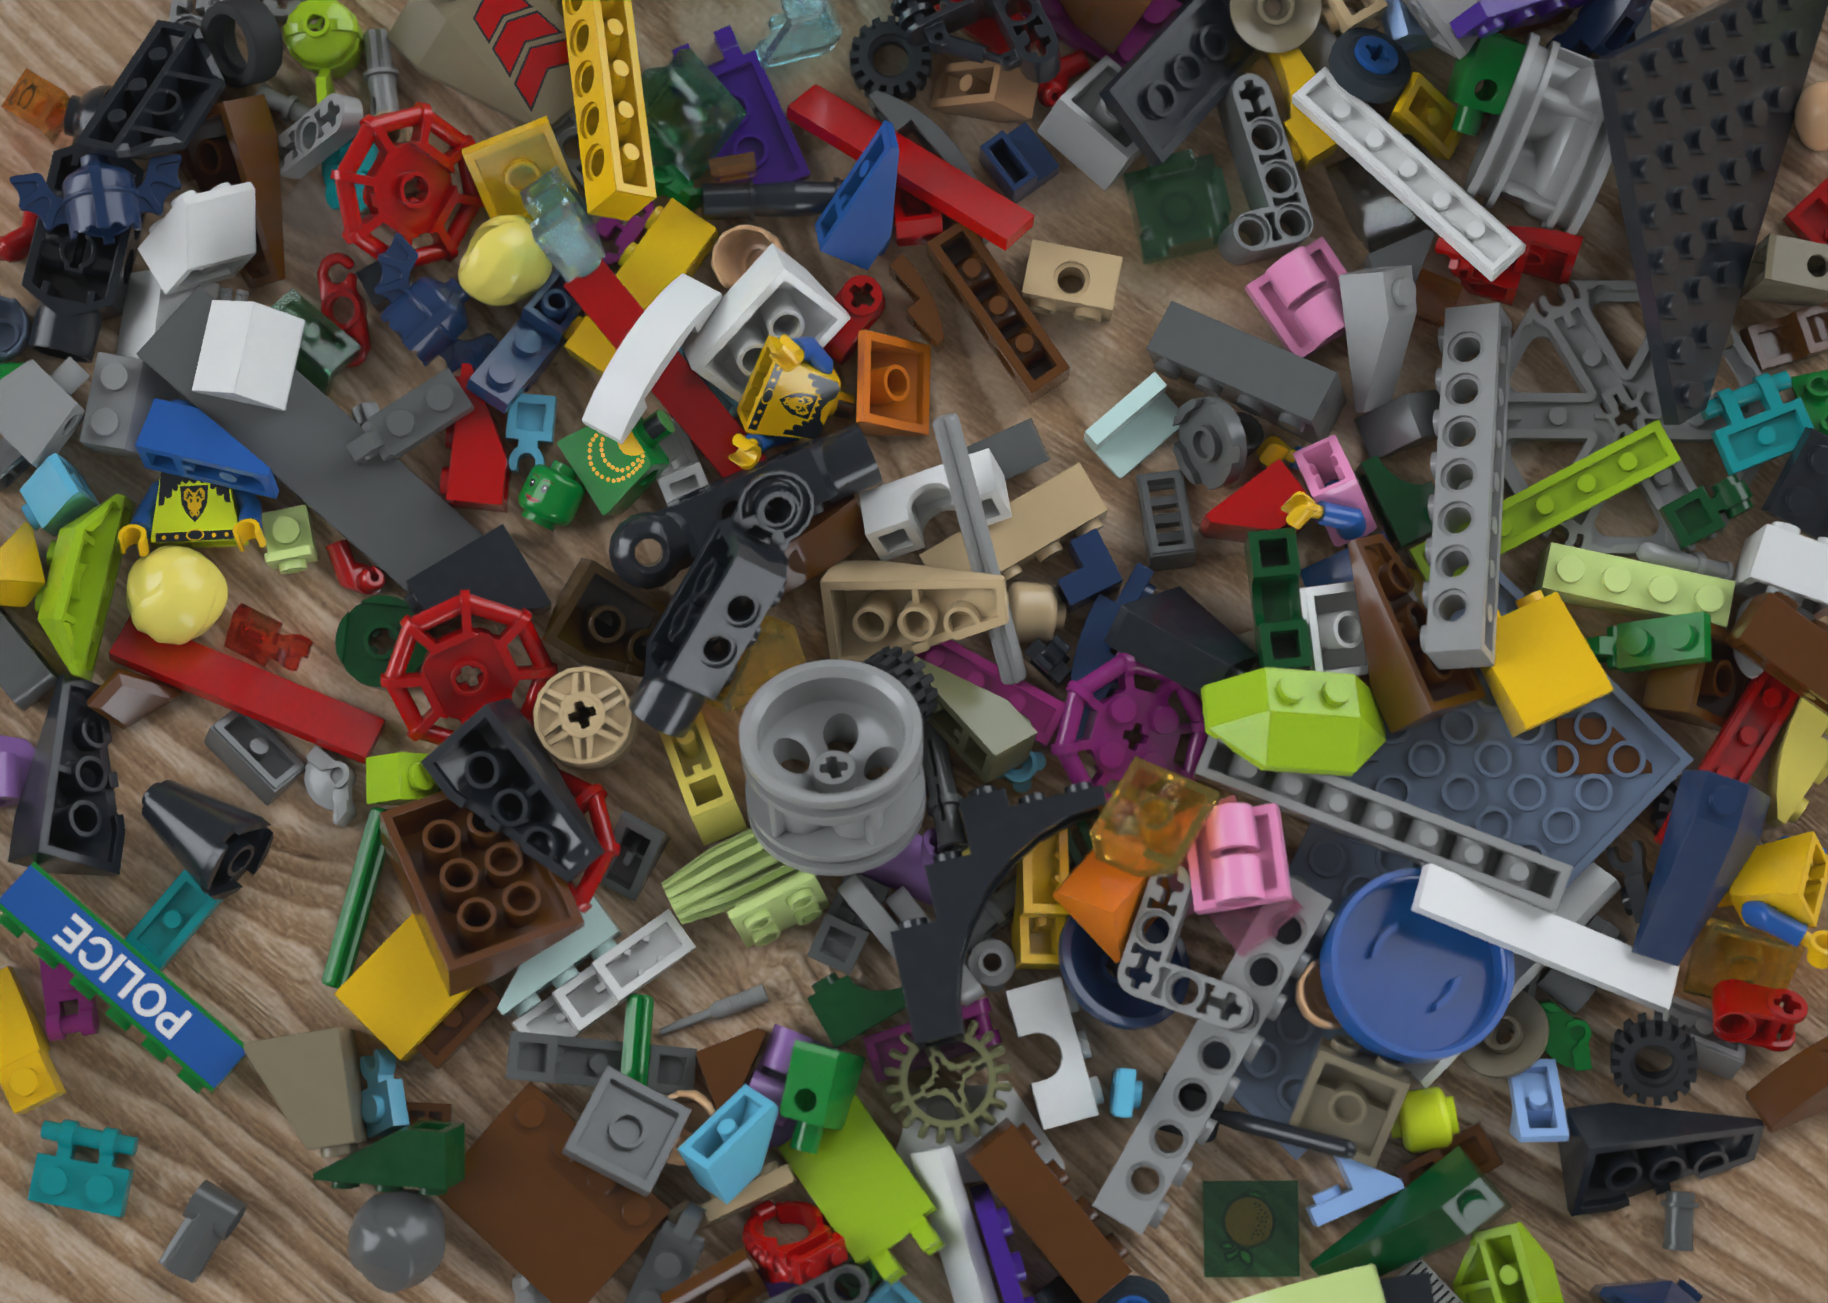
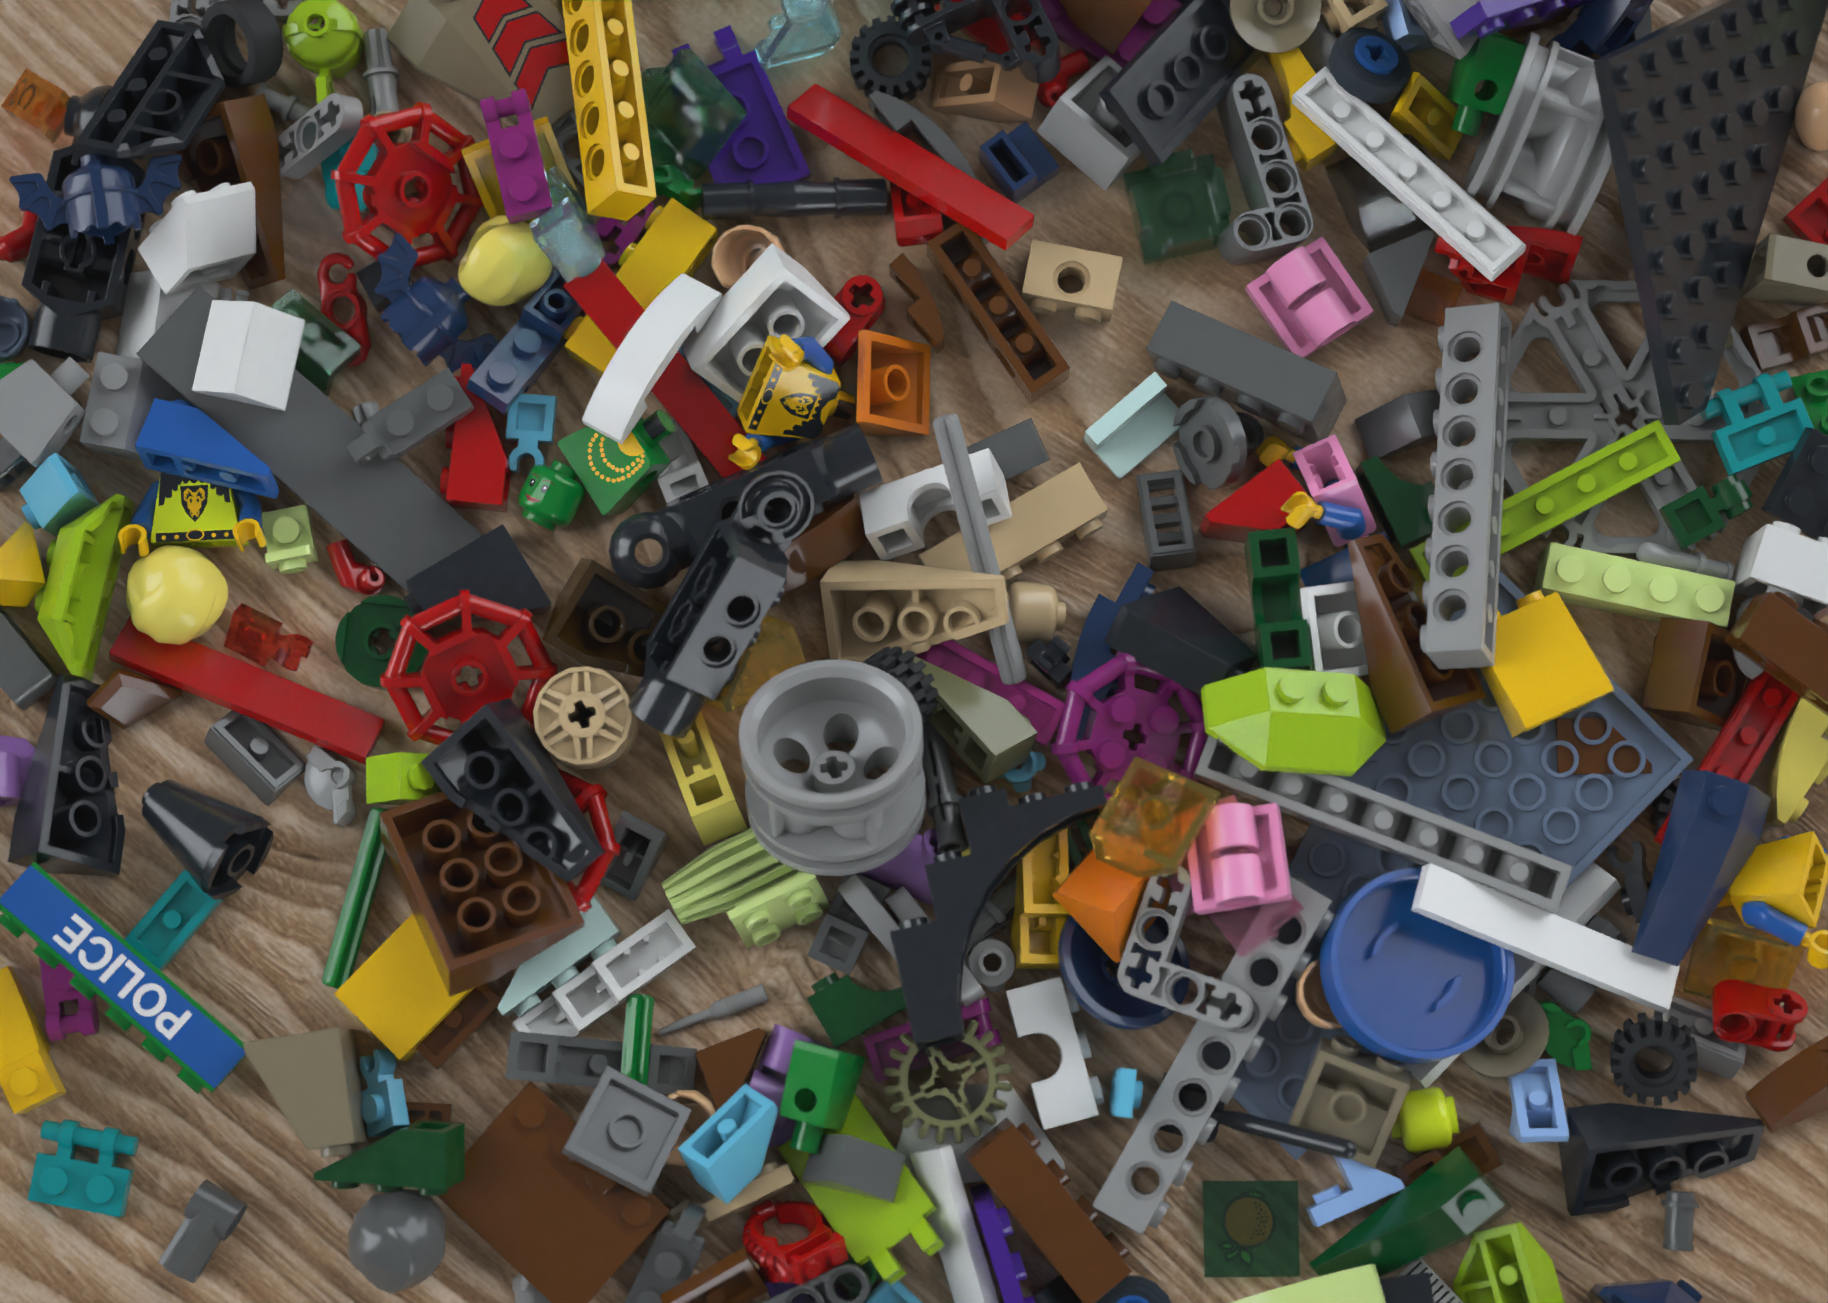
clear orange tile [708,151,757,183] -> none
blue slope [815,120,899,270] -> none
dark blue piece [1055,528,1123,614] -> none
light grey slope [1339,265,1417,413] -> none
green hinge [1585,611,1712,673] -> none
none -> magenta plate [480,88,555,224]
none -> dark grey slope [802,1134,906,1203]

